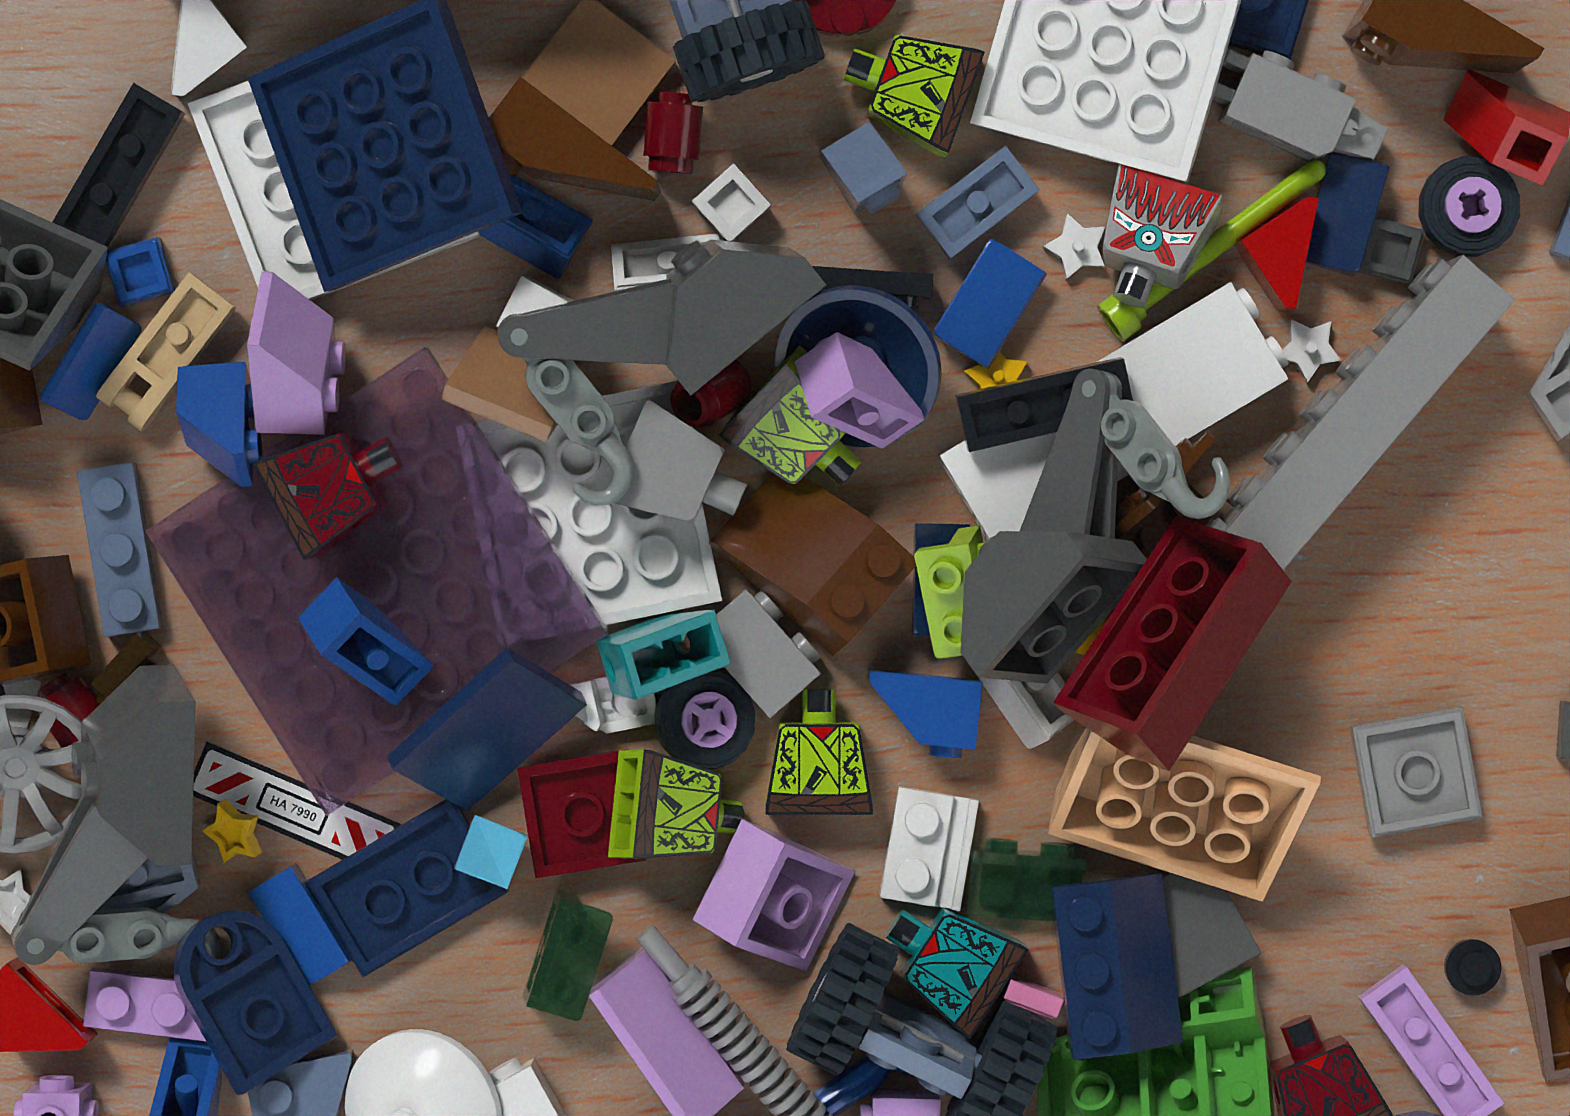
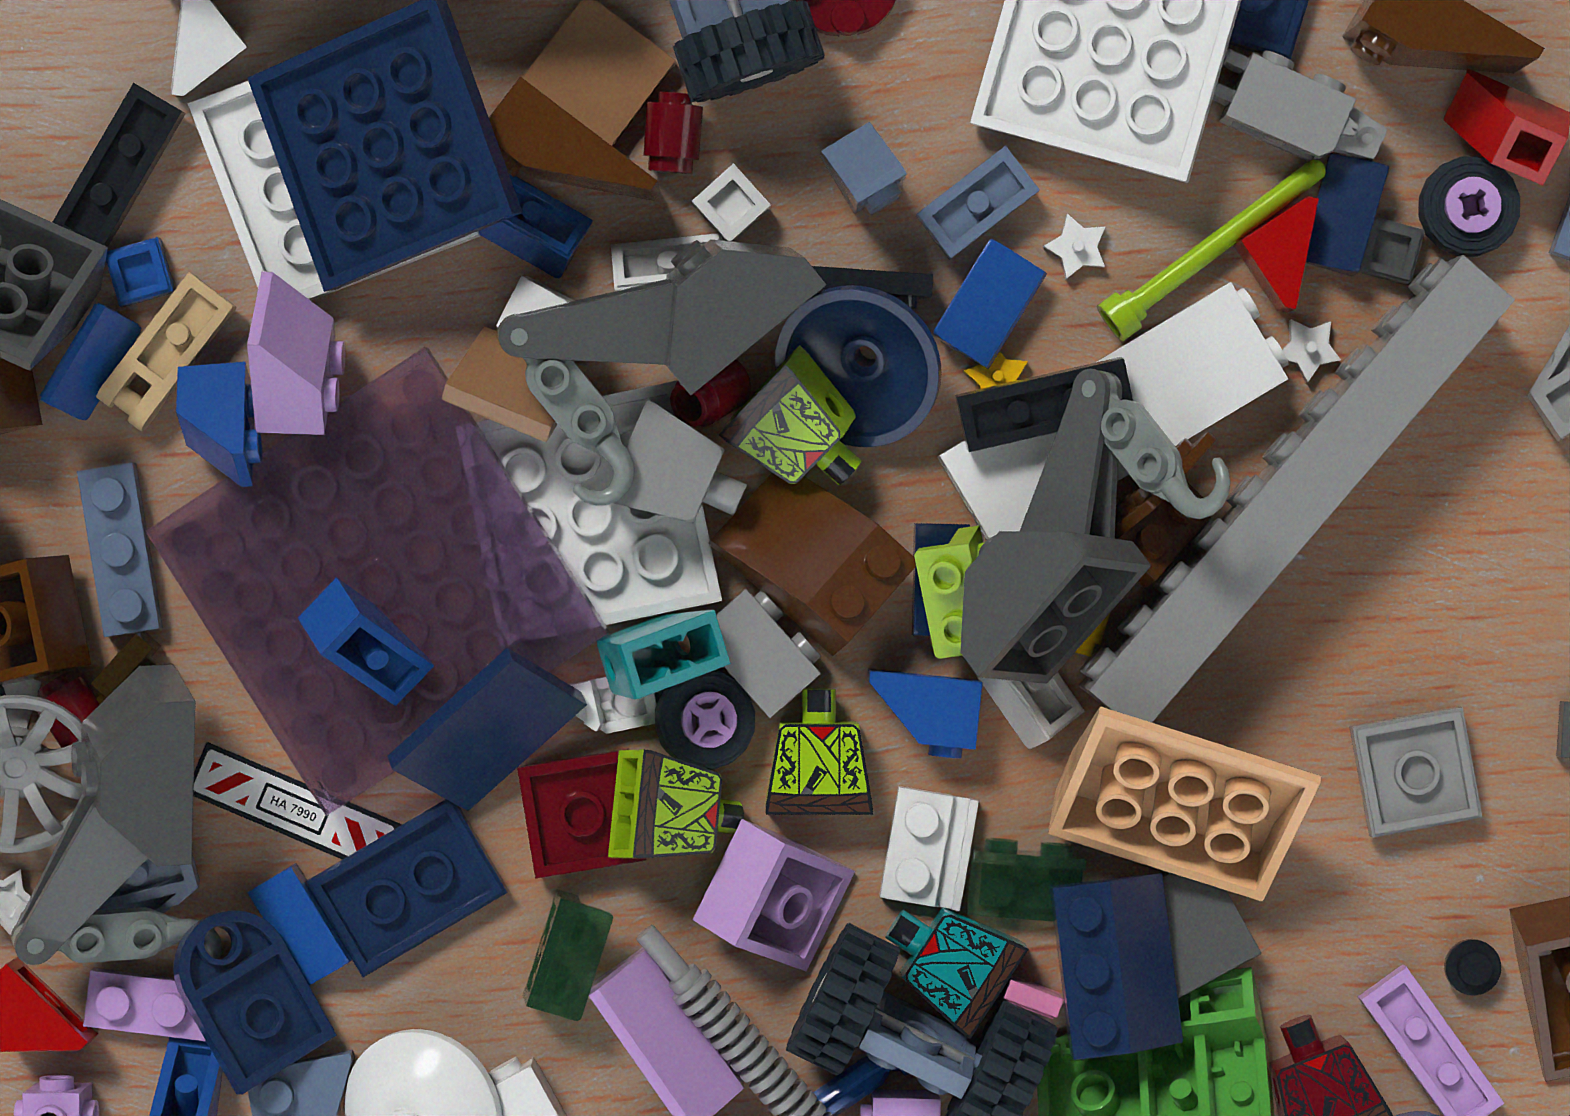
yellow piece [201,799,262,863] -> none
torso [253,433,403,560] -> none
medium azure slope [454,815,528,889] -> none
lavender slope [795,332,924,449] -> none
torso [843,35,985,159] -> none
dark red slope [1053,516,1292,771] -> none
torso [1103,164,1222,307] -> none

